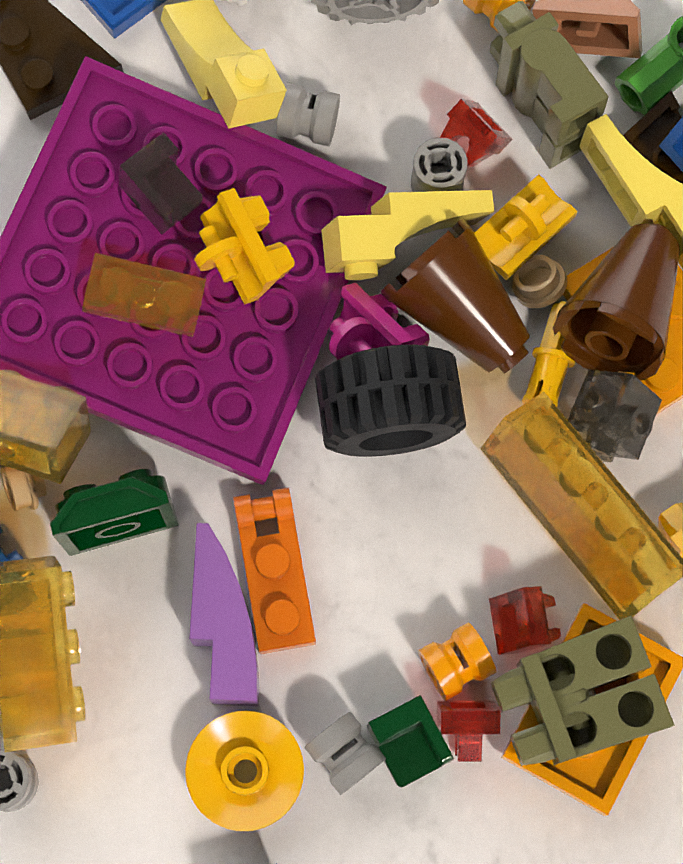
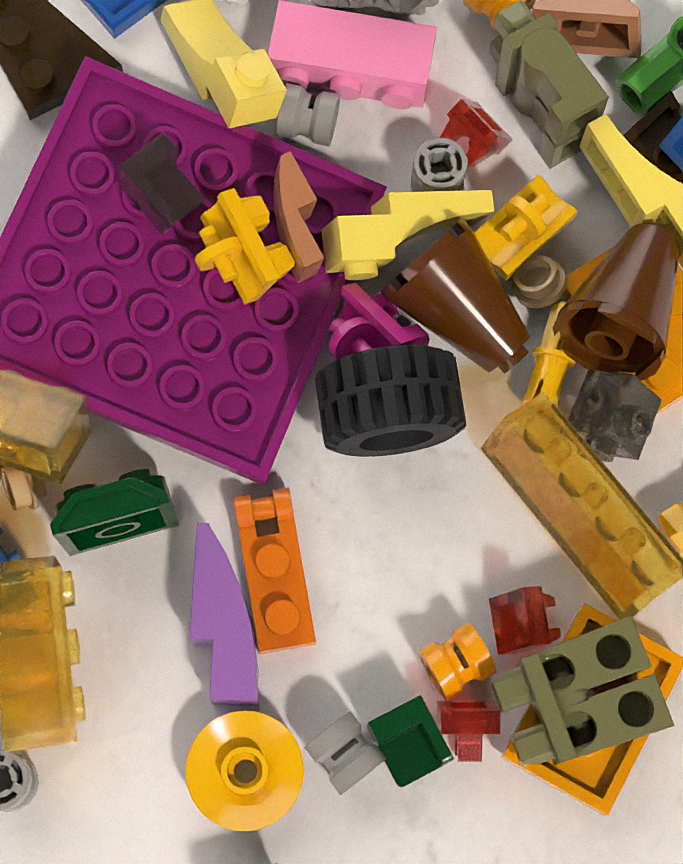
clear yellow plate [82,253,206,337] -> none
none -> bright pink brick [268,0,437,109]
none -> nougat slope [273,151,324,283]

